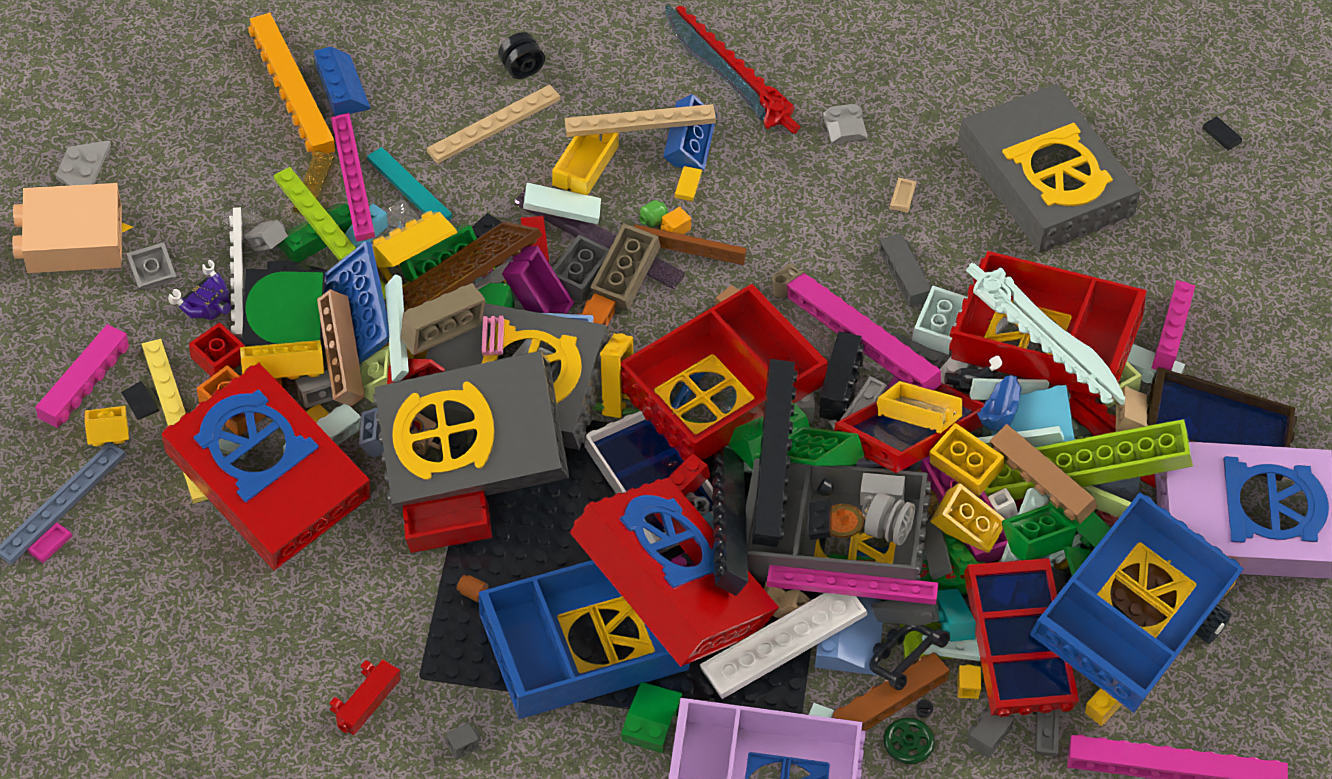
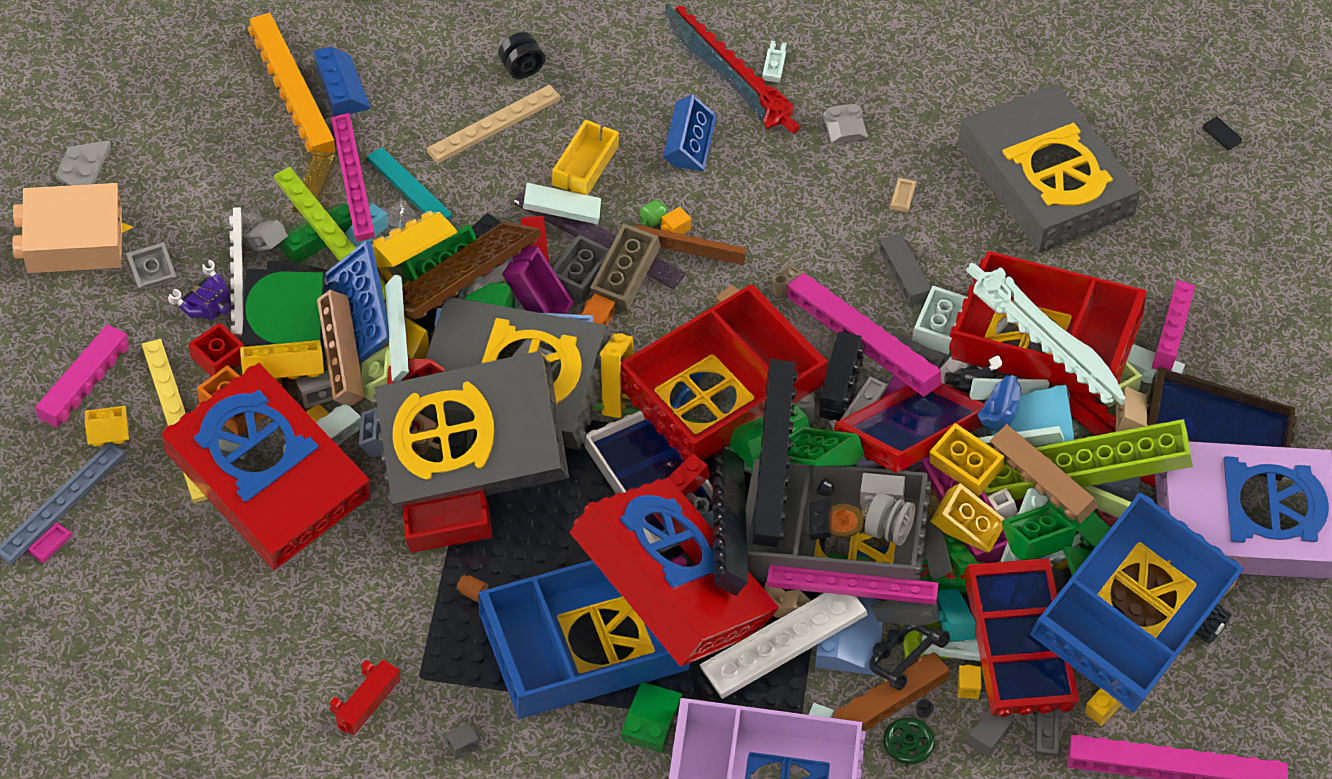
black piece [121,381,160,420] -> none
dark tan brick [401,283,485,355] -> none
bright pink tile [482,316,504,356] -> none
tan plate [565,104,716,137] -> none
yellow tile [675,166,702,202] -> none
yellow door [877,381,962,433] -> none
none -> light aqua hinge [762,41,787,83]

